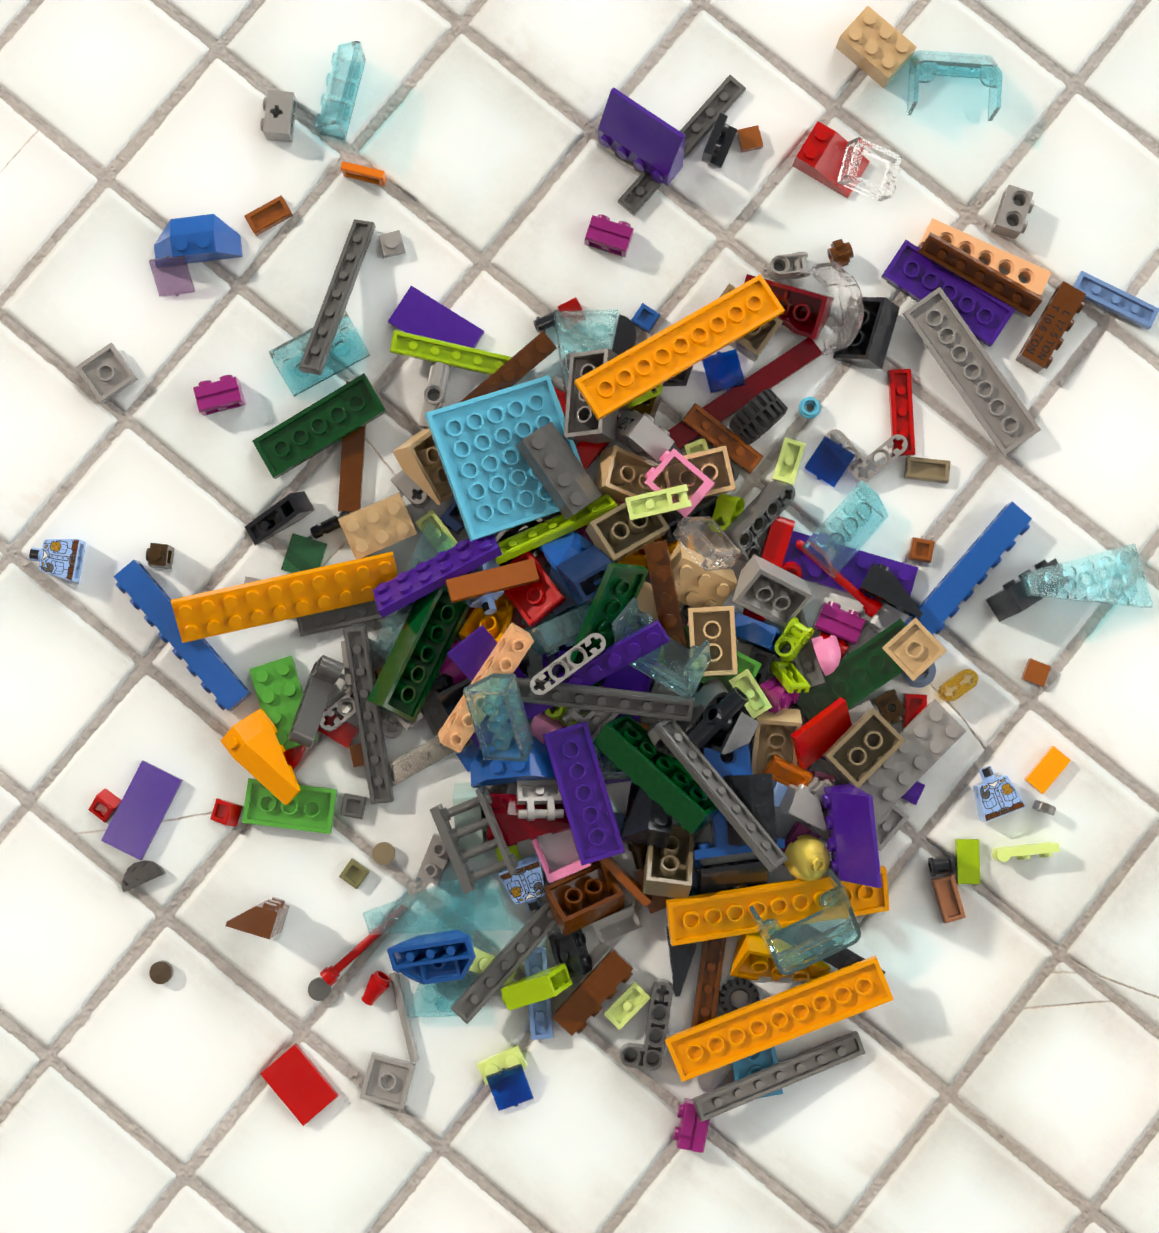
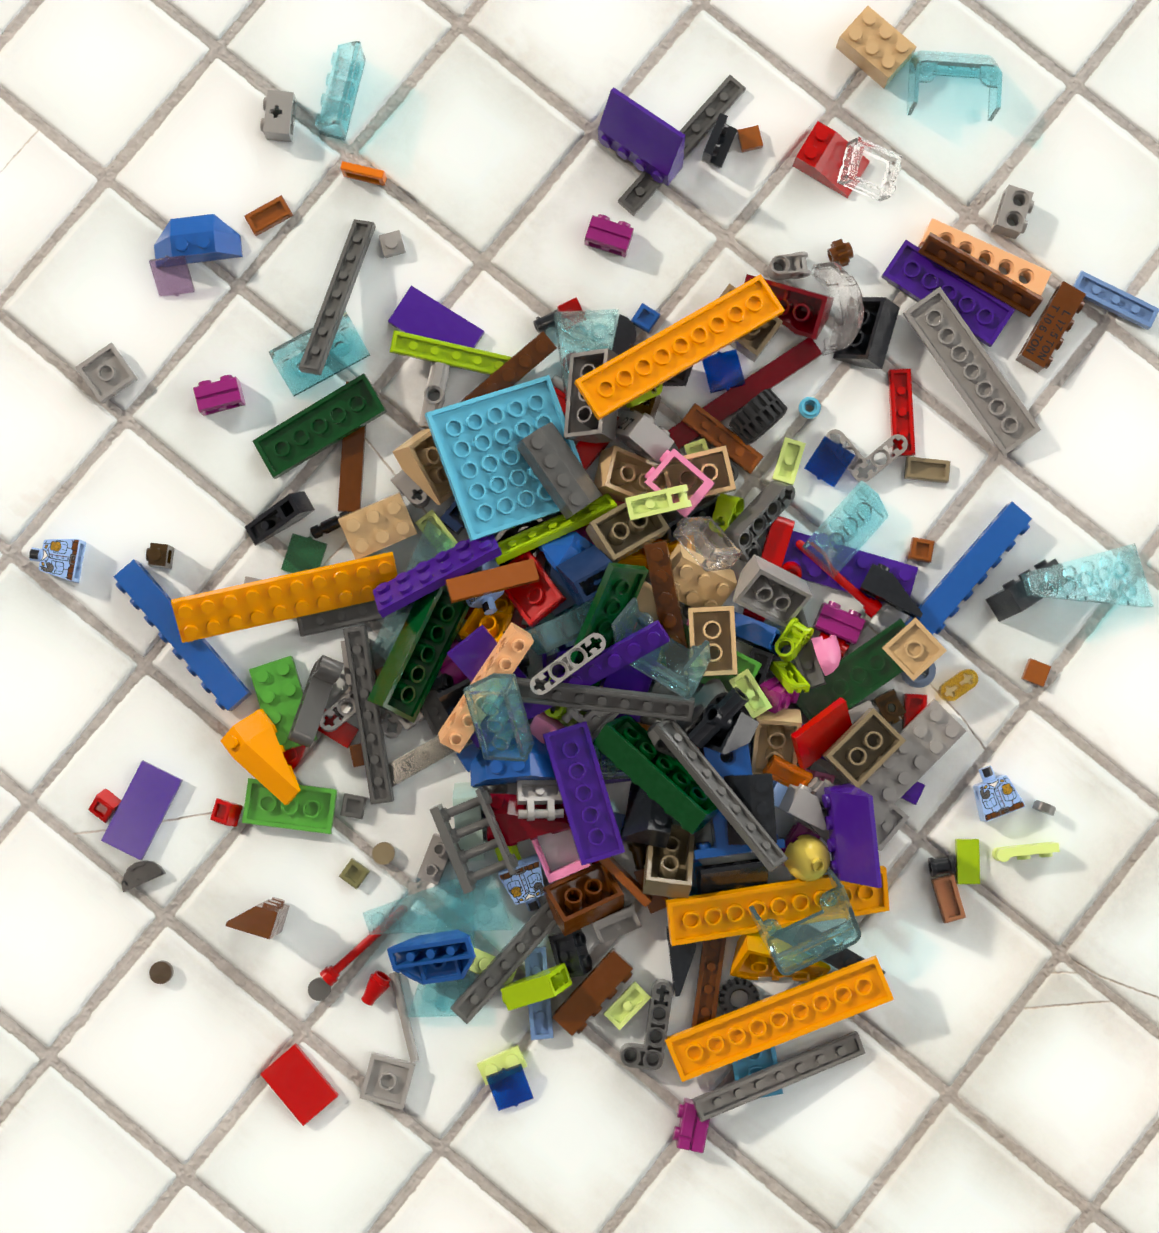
light orange tile [1024,746,1071,794] -> none

